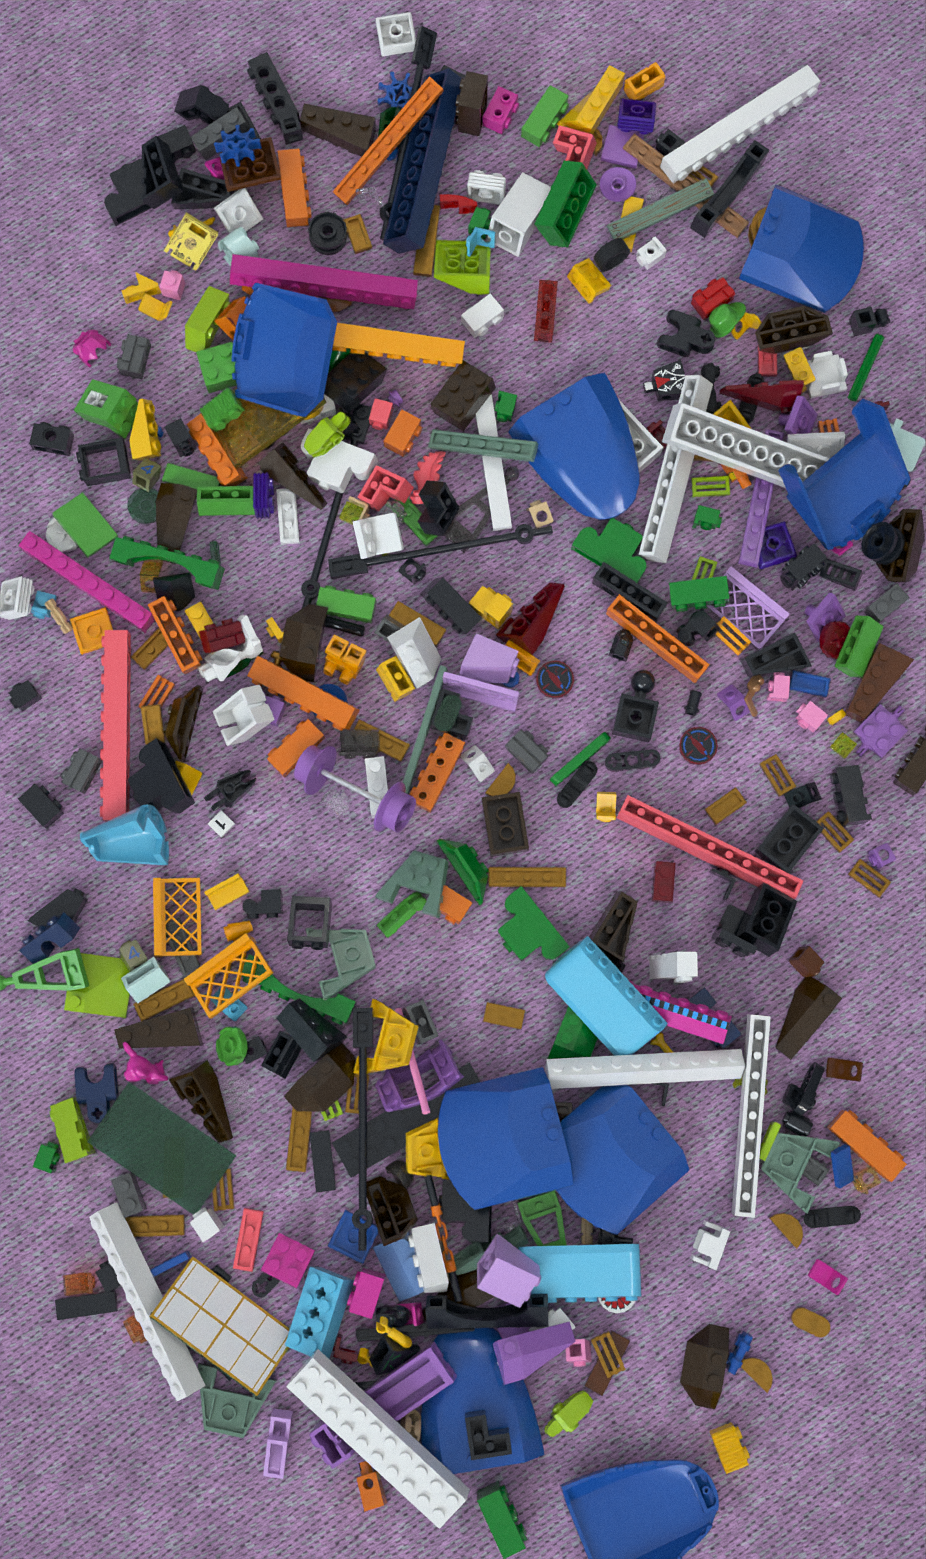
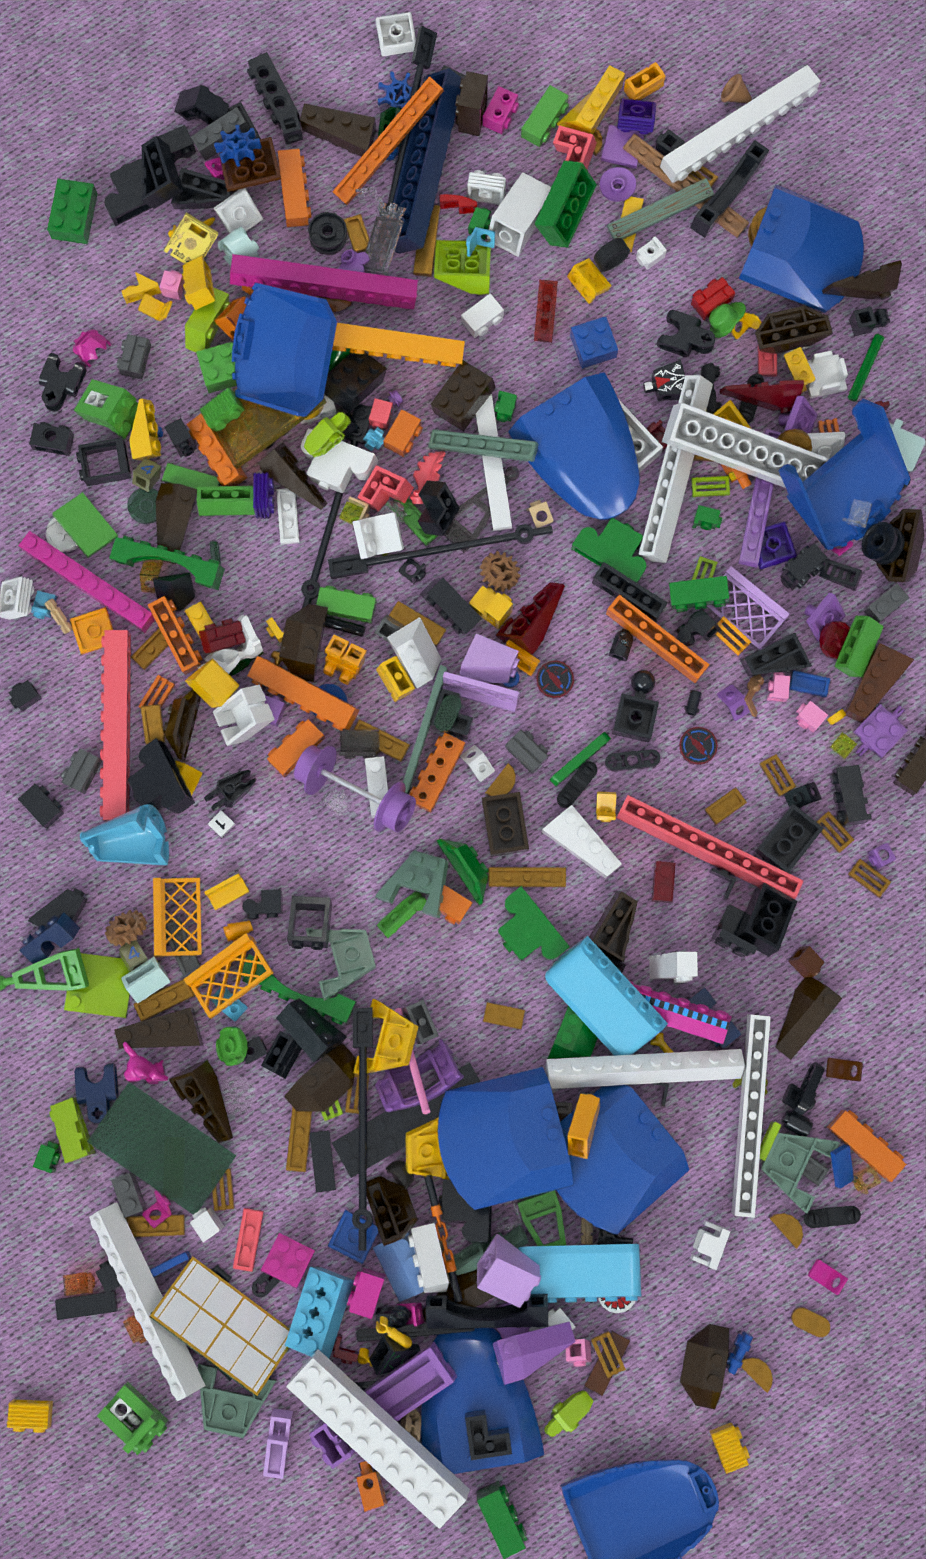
none -> yellow brick [7,1399,53,1433]
none -> black piece [39,353,87,412]
none -> green brick [47,178,98,244]
none -> bright green brick [97,1382,169,1455]
none -> medium nougat gear [105,910,147,946]
none -> dark pink bracket [142,1190,172,1228]
none -> yellow brick [182,256,215,310]
none -> yellow slope [185,658,239,708]
none -> medium lavender plate [338,250,370,273]
none -> medium azure gear [363,427,385,451]
none -> clear tile [364,202,406,276]
none -> medium nougat gear [480,551,521,592]
none -> white wedge [541,805,622,878]
none -> light orange slope [568,1093,600,1159]
none -> blue brick [570,316,618,369]
none -> medium nougat hat [721,74,752,103]
none -> pearl gold tile [777,429,812,452]
none -> dark brown wedge [822,260,902,300]
none -> clear bracket [842,499,872,528]

